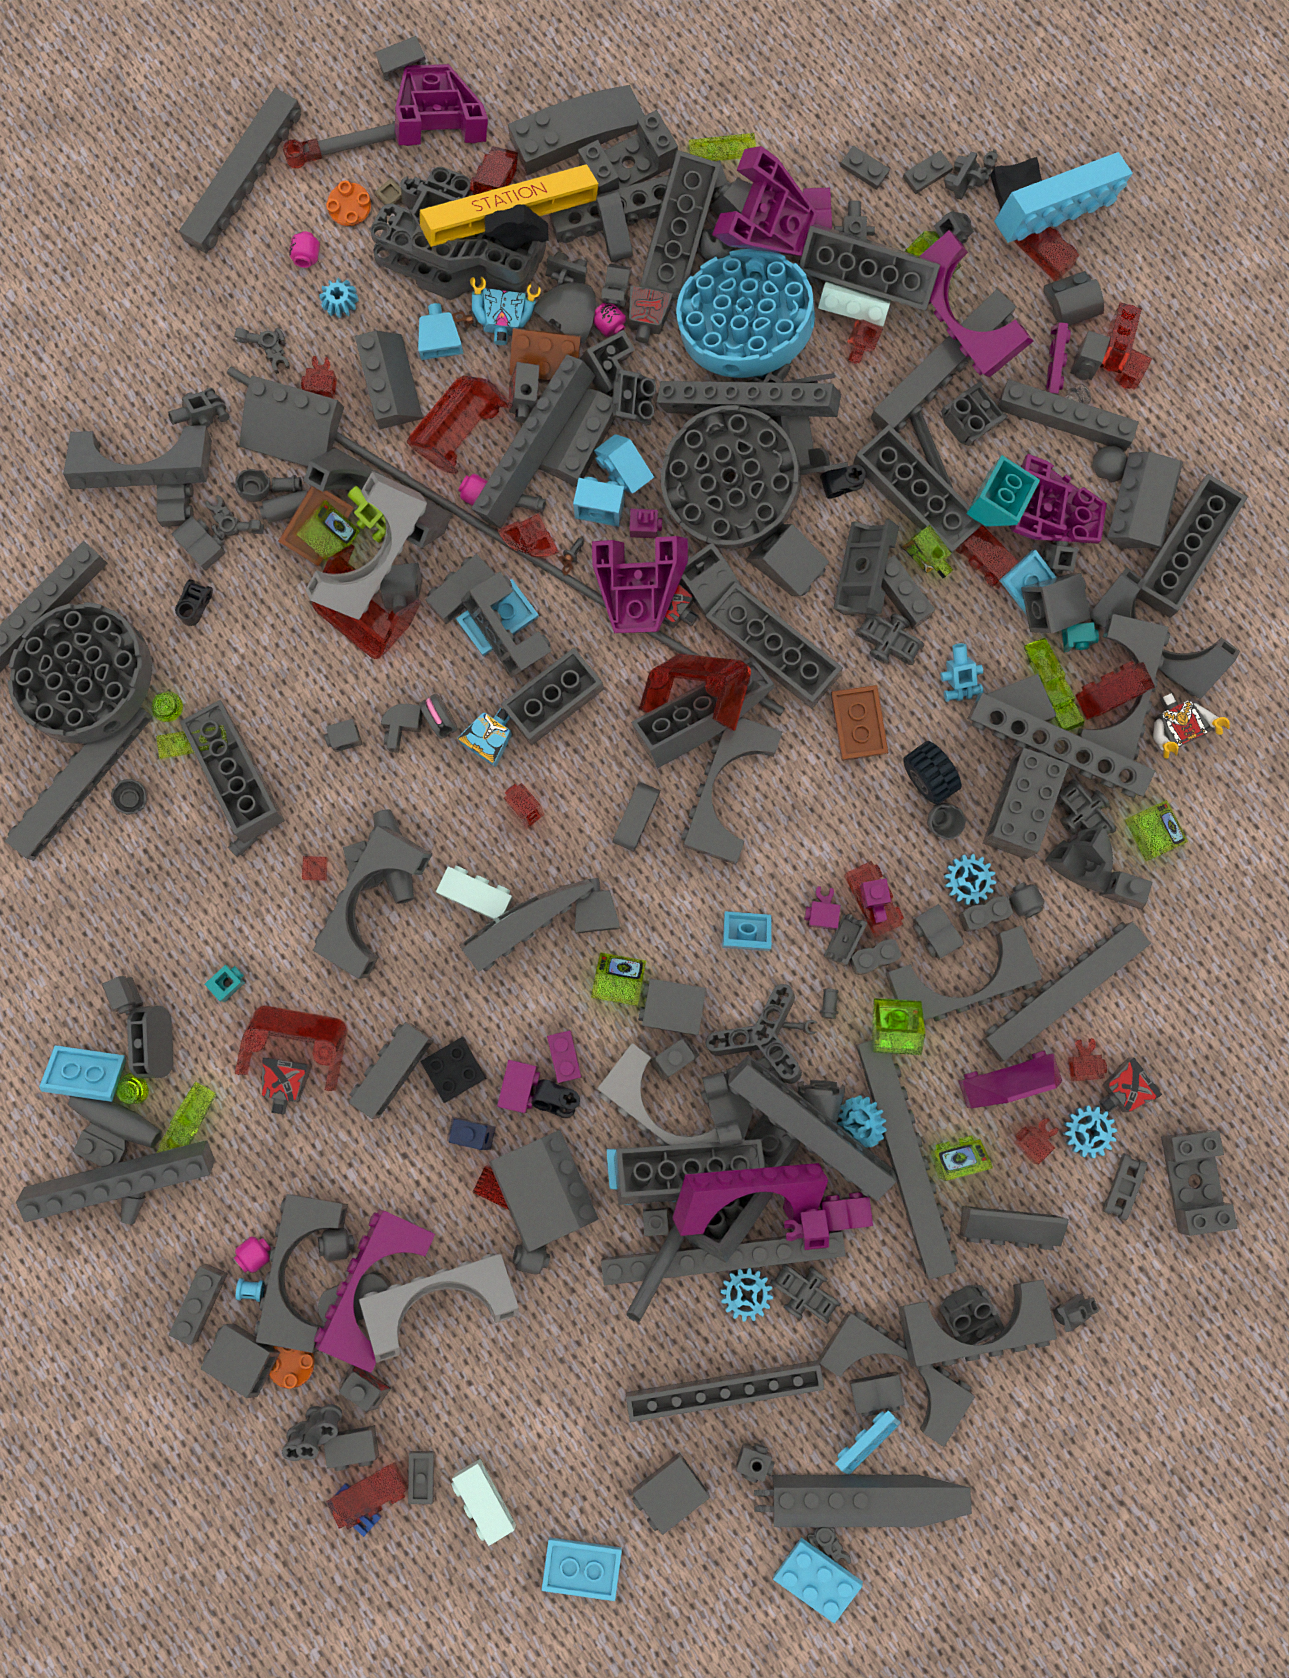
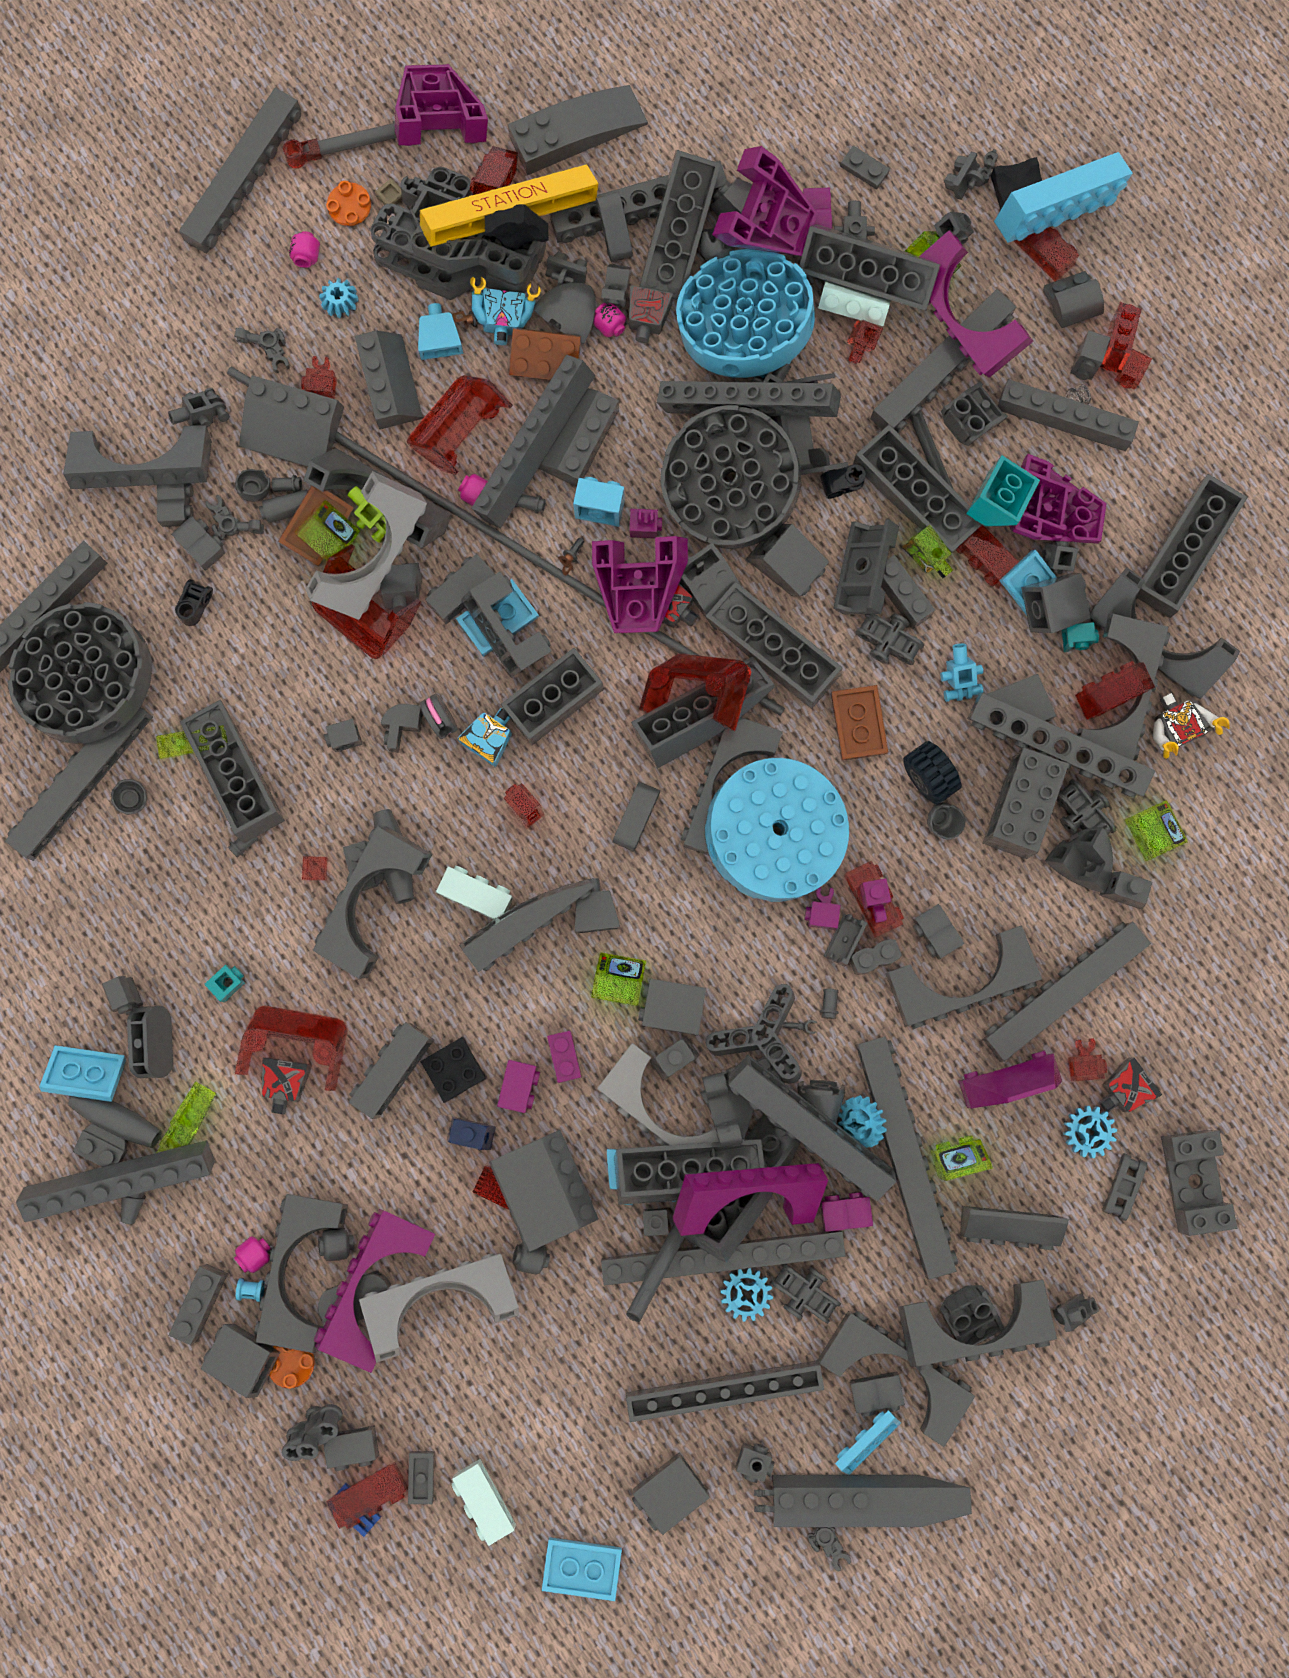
clear neon green cone [116,1073,149,1104] -> none
clear neon green cone [151,691,183,722] -> none
dark grey torso [339,1365,391,1412] -> none
dark grey hinge [375,36,426,80] -> none
clear red brick [497,514,559,557] -> none
dark grey torso [509,362,539,423] -> none
black piece [531,1079,580,1118] -> none
dark grey plate [578,110,678,195] -> none
dark grey brick [580,330,635,395] -> none
medium azure brick [594,434,654,494] -> none
dark grey slope [612,369,656,426] -> none
clear neon green tile [688,133,756,161] -> none
medium azure slope [722,911,772,951] -> none
medium azure plate [773,1537,863,1624] -> none
magenta brick [784,1209,829,1250] -> none
clear neon green slope [872,998,925,1055] -> none
dark grey plate [903,150,953,194] -> none
medium azure gear [944,854,996,905] -> none
dark grey brick [959,896,1013,932] -> none
dark grey head [1009,882,1045,919] -> none
clear red brick [1014,1118,1059,1165] -> none
clear neon green slope [1024,638,1085,731] -> none
magenta wing [1046,322,1071,394] -> none
dark grey hair [1092,446,1128,483] -> none
dark grey slope [1107,452,1183,549] -> none
none -> medium azure brick [705,758,849,902]

